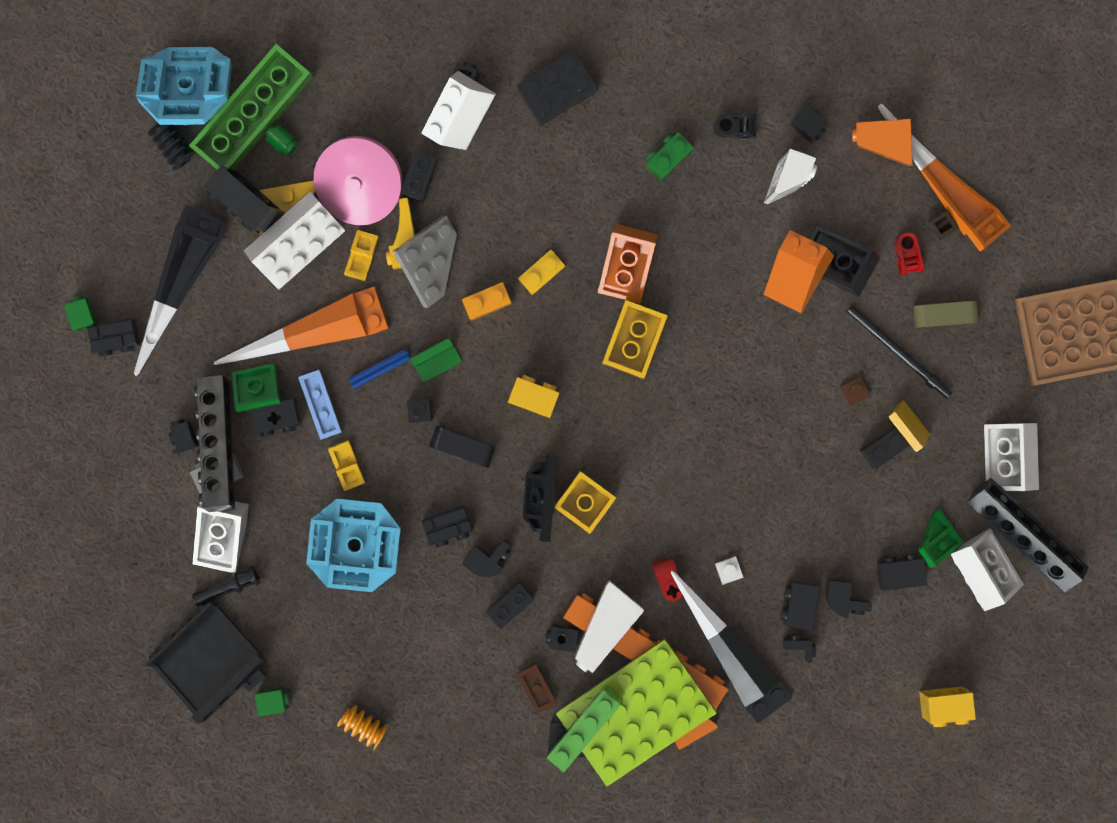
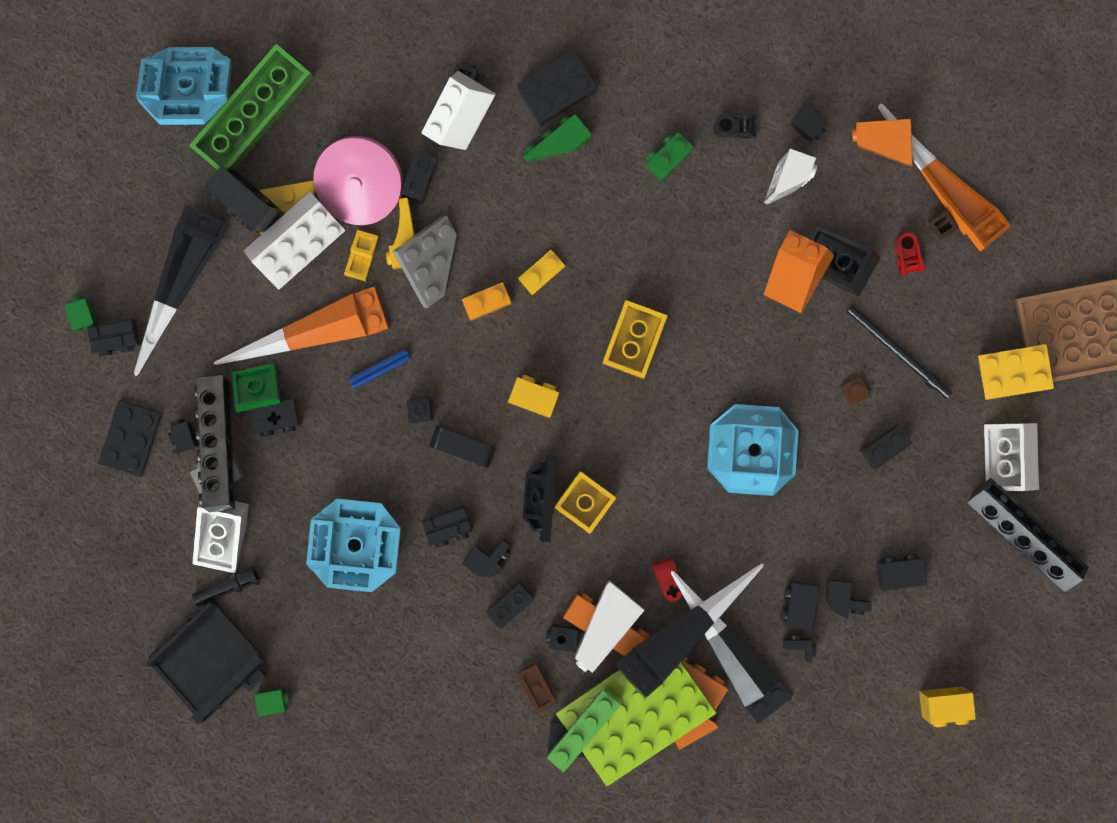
black piece [148,123,195,171] -> none
green brick [265,124,299,157] -> none
light blue plate [298,370,342,440] -> none
yellow slope [328,439,365,491] -> none
light orange piece [337,705,387,751] -> none
green panel [410,338,462,382] -> none
orange slope [598,224,658,304] -> none
white plate [715,556,743,585] -> none
yellow tile [889,400,931,452] -> none
olive beam [913,301,979,328] -> none
green wing [918,508,964,568] -> none
white slope [951,528,1024,611] -> none
none -> black plate [98,401,162,477]
none -> green slope [524,114,592,163]
none -> black plate [615,564,764,699]
none -> medium azure piece [707,404,799,496]
none -> yellow brick [978,344,1054,400]

